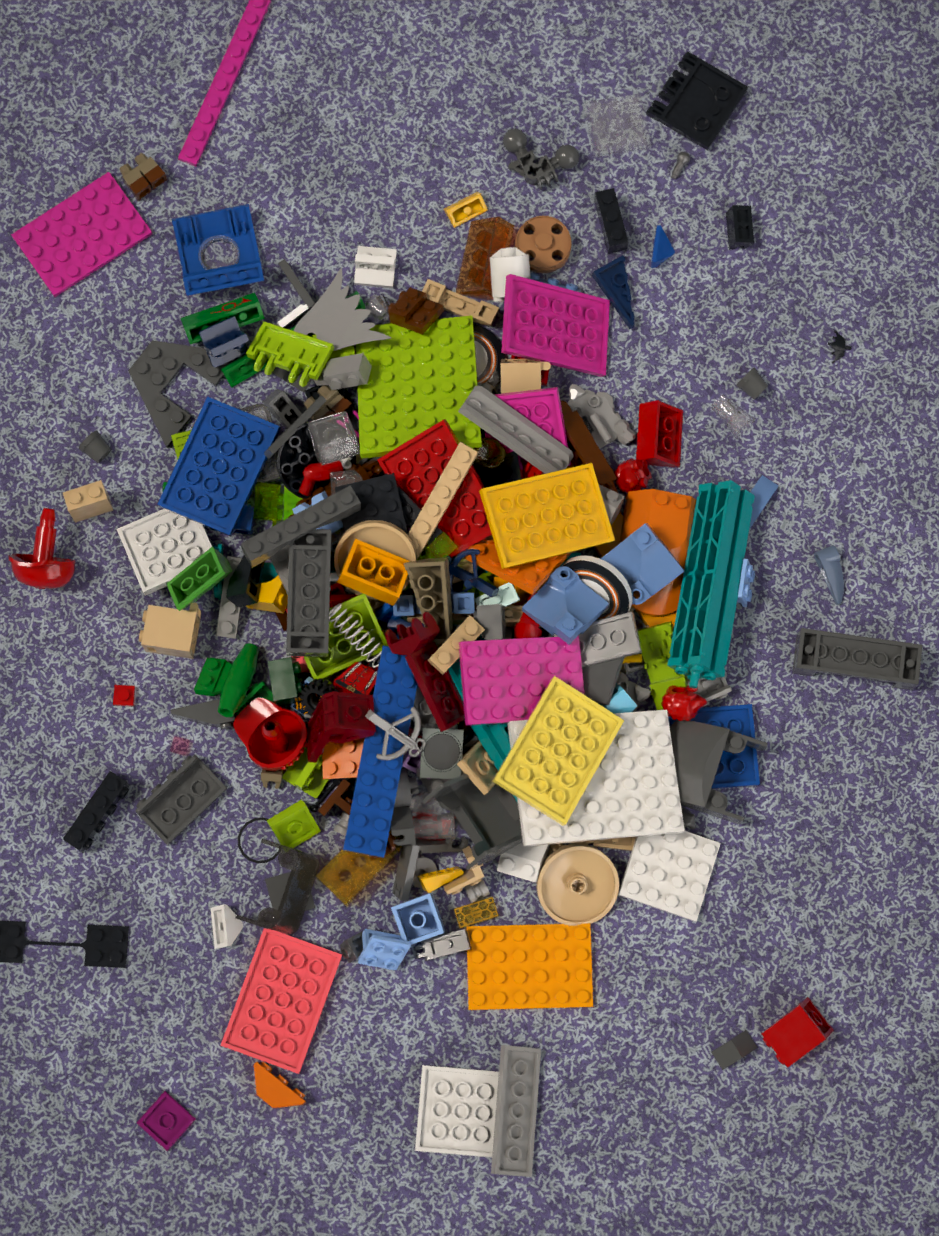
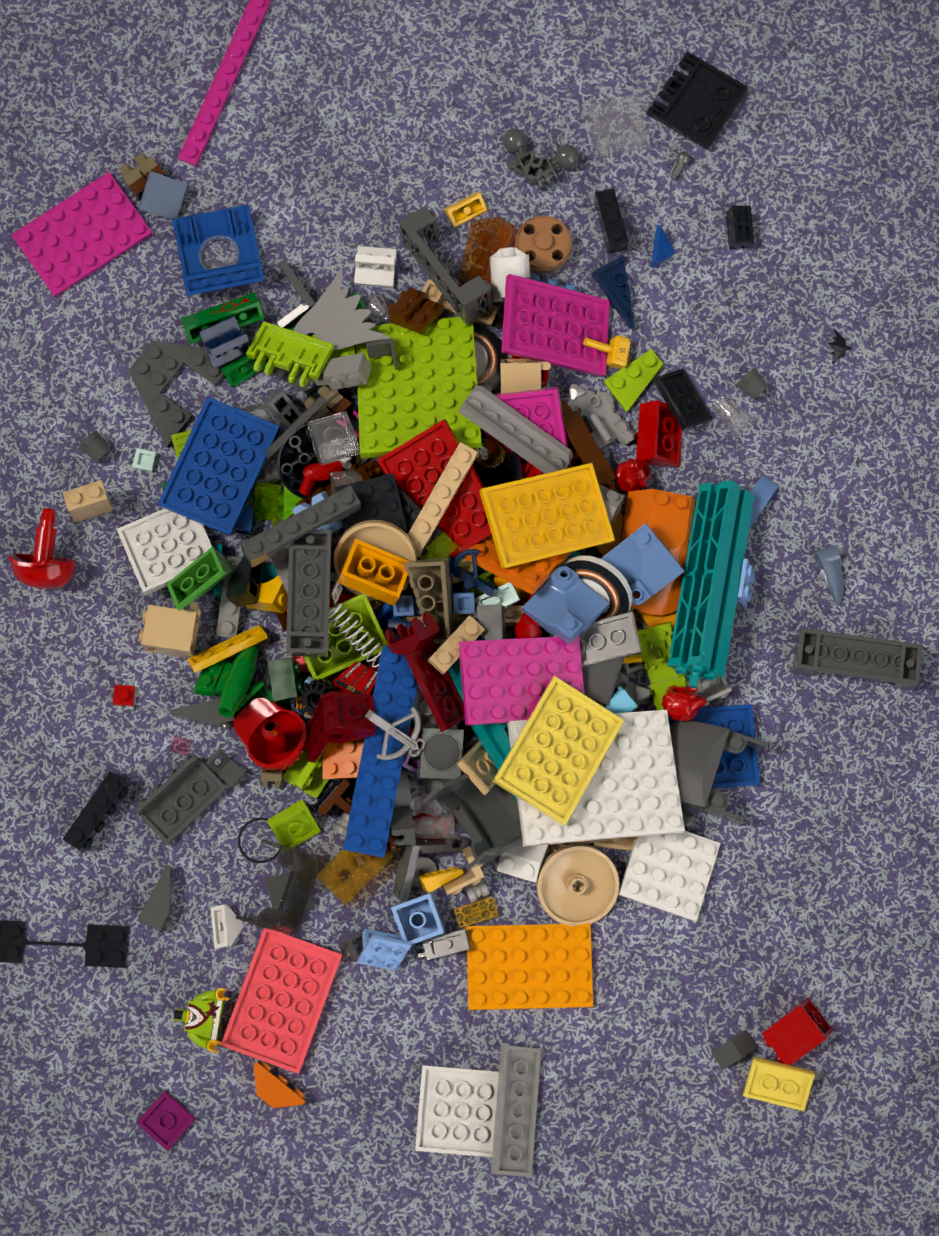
none -> light aqua tile [132,448,157,473]
none -> dark grey slope [137,865,173,933]
none -> sand blue tile [138,171,188,220]
none -> torso [174,988,230,1054]
none -> yellow tile [187,625,268,673]
none -> dark grey bracket [206,749,247,788]
none -> sticker [330,576,344,608]
none -> dark grey bracket [366,339,398,370]
none -> dark grey plate [399,206,493,325]
none -> yellow piece [583,335,631,369]
none -> lime wing [604,349,663,414]
none -> black tile [653,369,713,431]
none -> light yellow tile [743,1056,815,1111]

